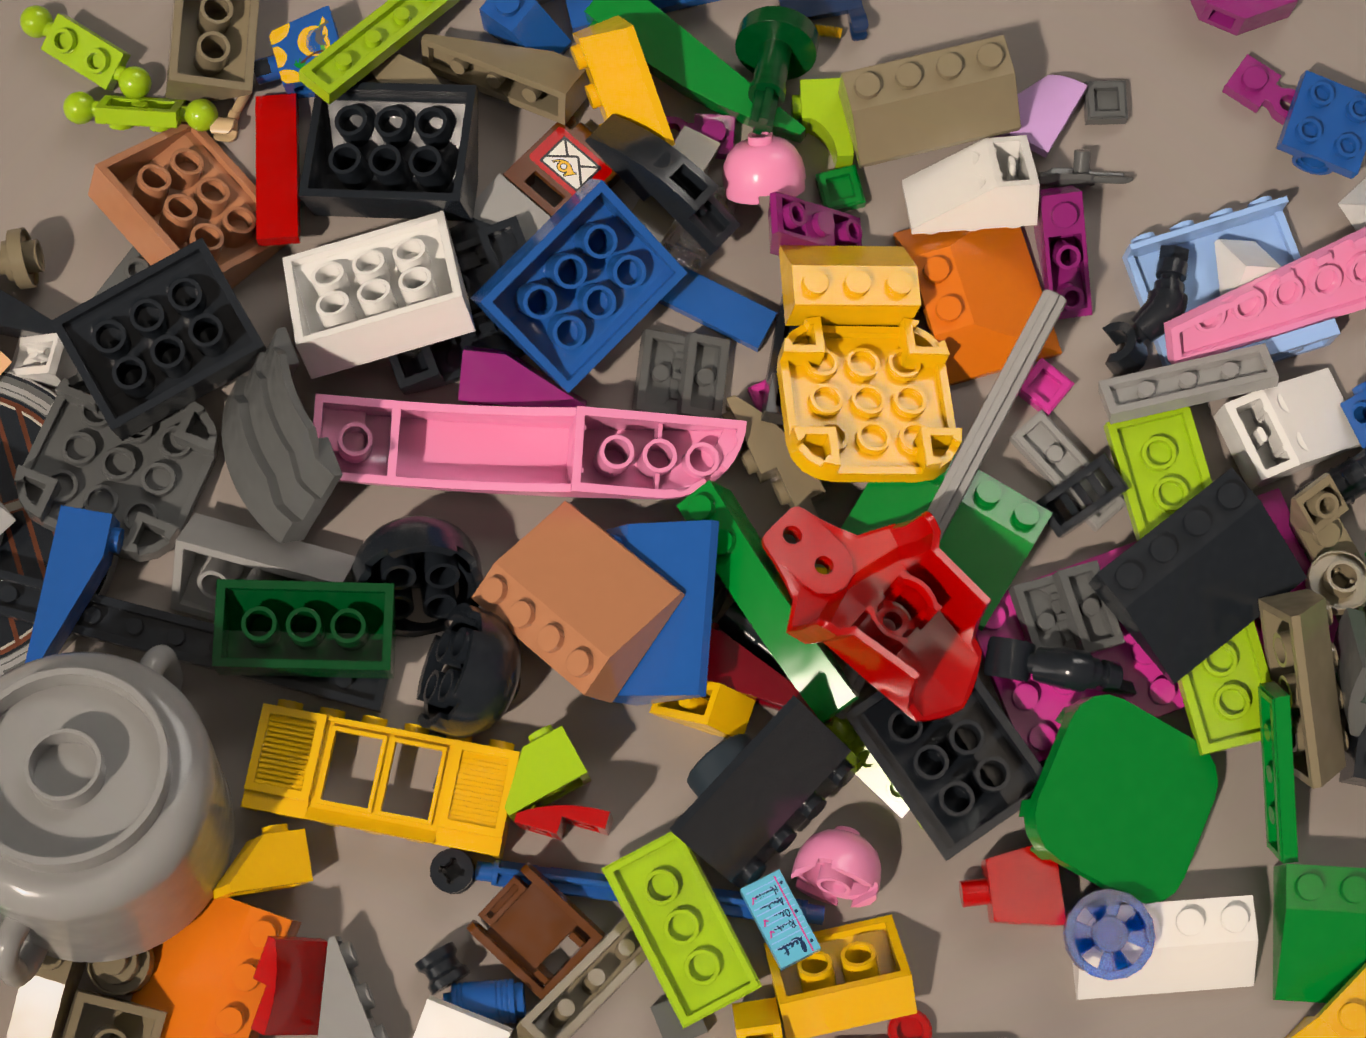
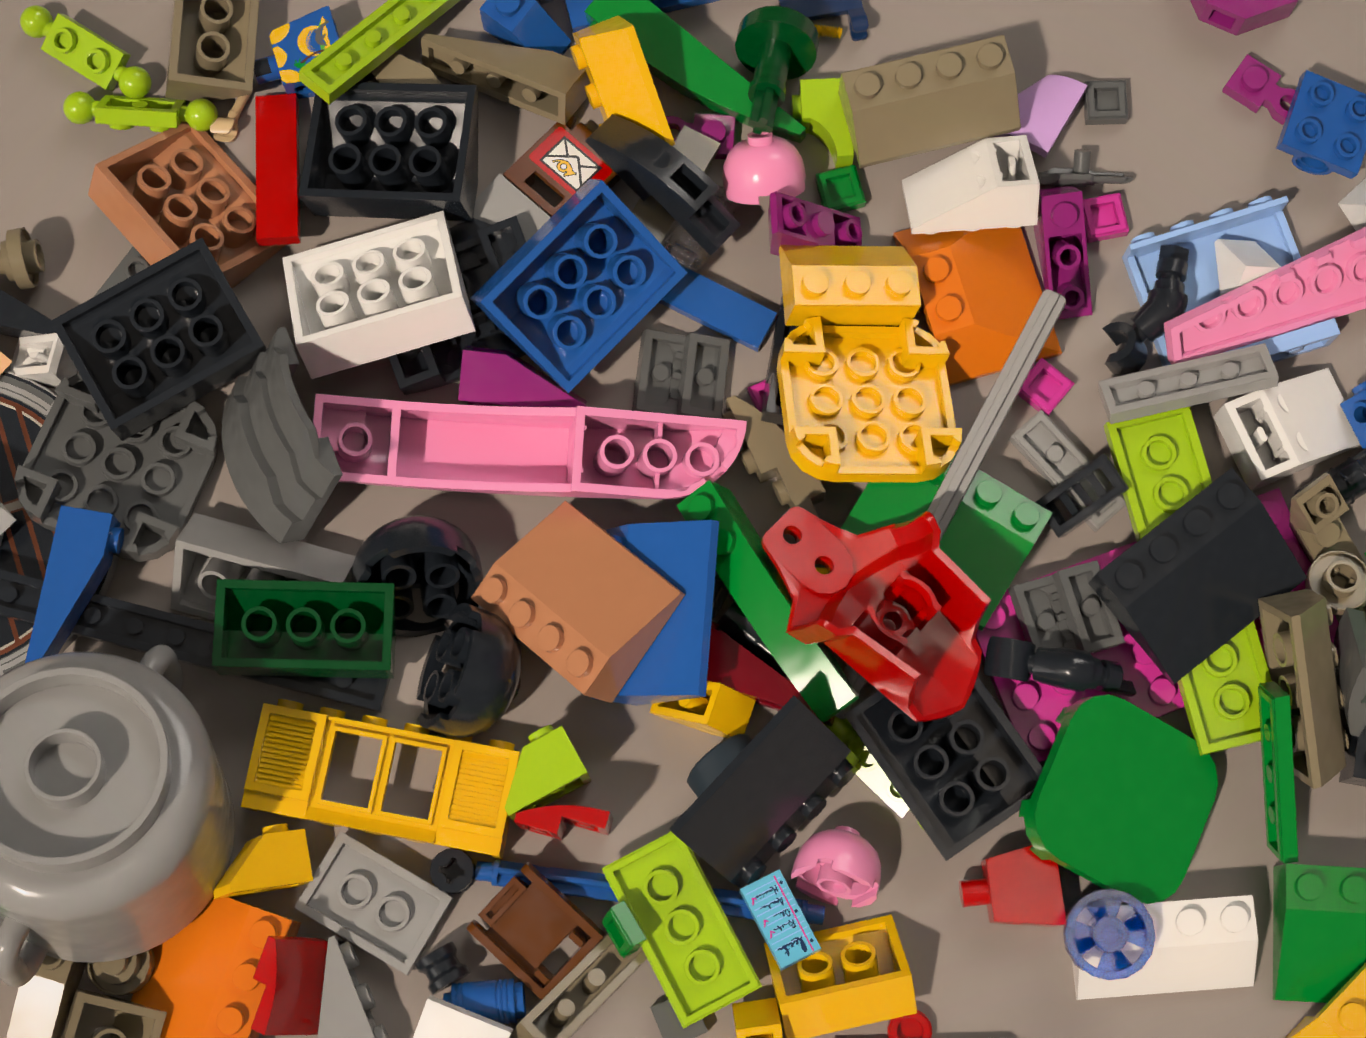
none -> light grey plate [294,831,454,975]
none -> green tile [601,901,647,958]
none -> dark pink tile [1083,193,1129,243]

